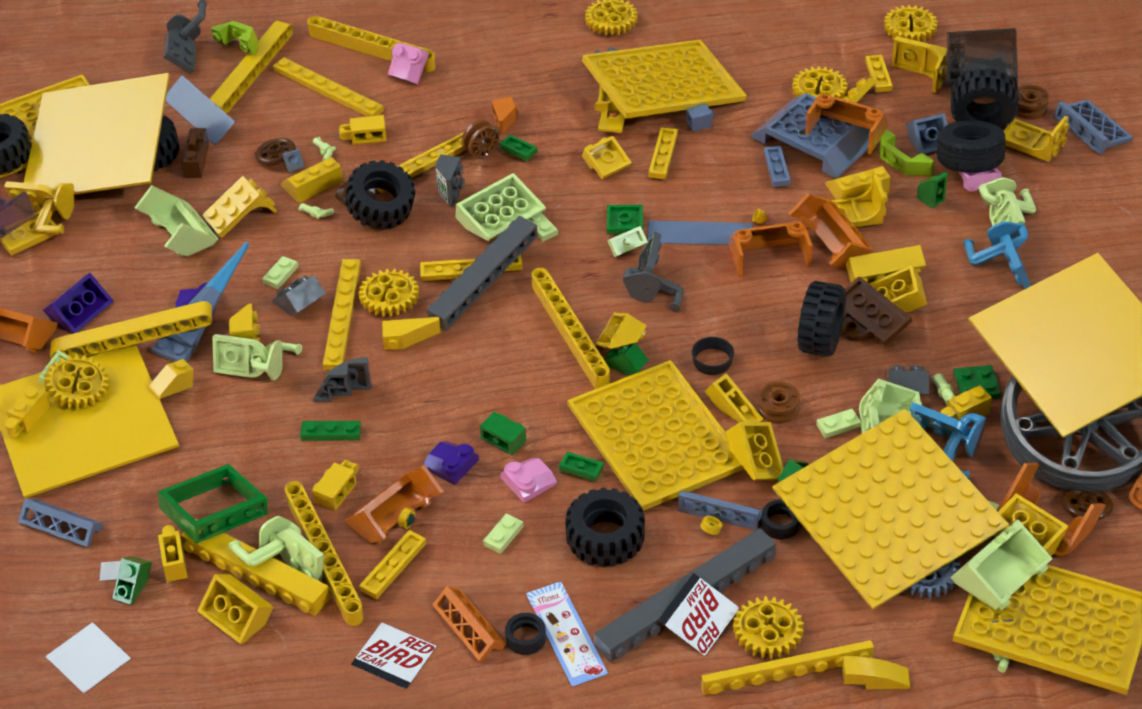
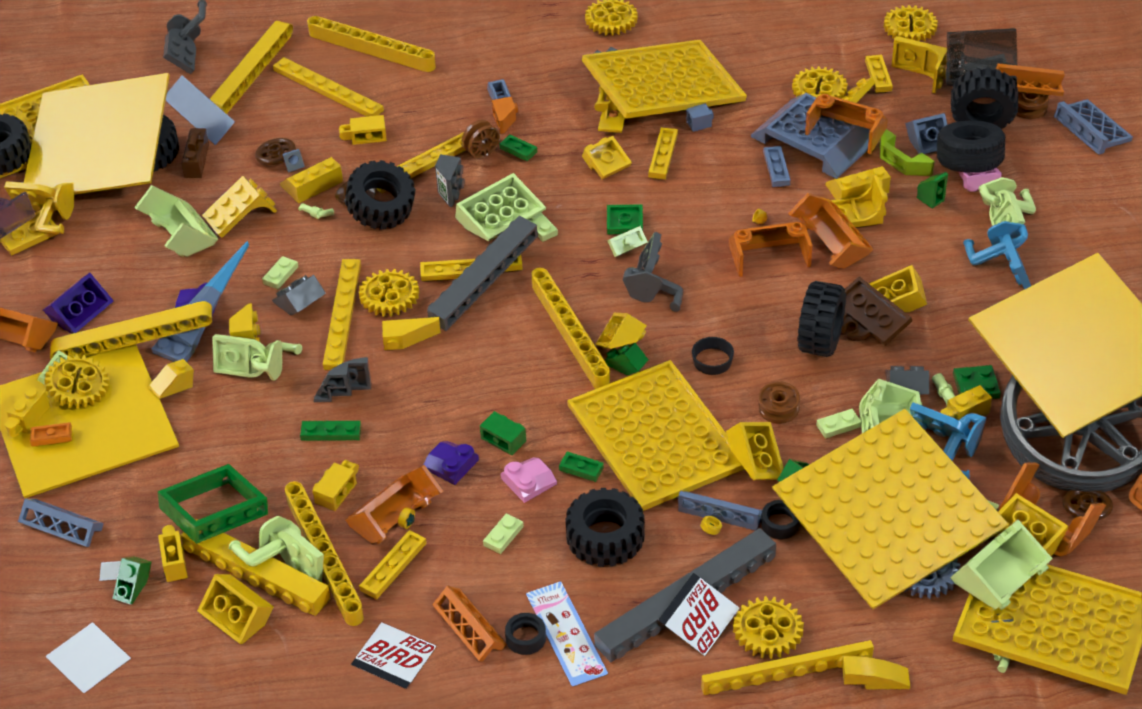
lime slope [210,21,259,55] -> none
yellowish green piece [313,137,336,161] -> none
bright pink slope [388,43,429,85] -> none
sand blue sticker [647,220,753,245] -> none
yellow slope [704,373,763,423] -> none
yellow brick [846,245,926,283] -> none
yellow bracket [1003,116,1070,162] -> none
none -> orange plate [30,422,72,446]
none -> sand blue slope [487,79,511,100]
none -> orange fence [996,63,1065,96]

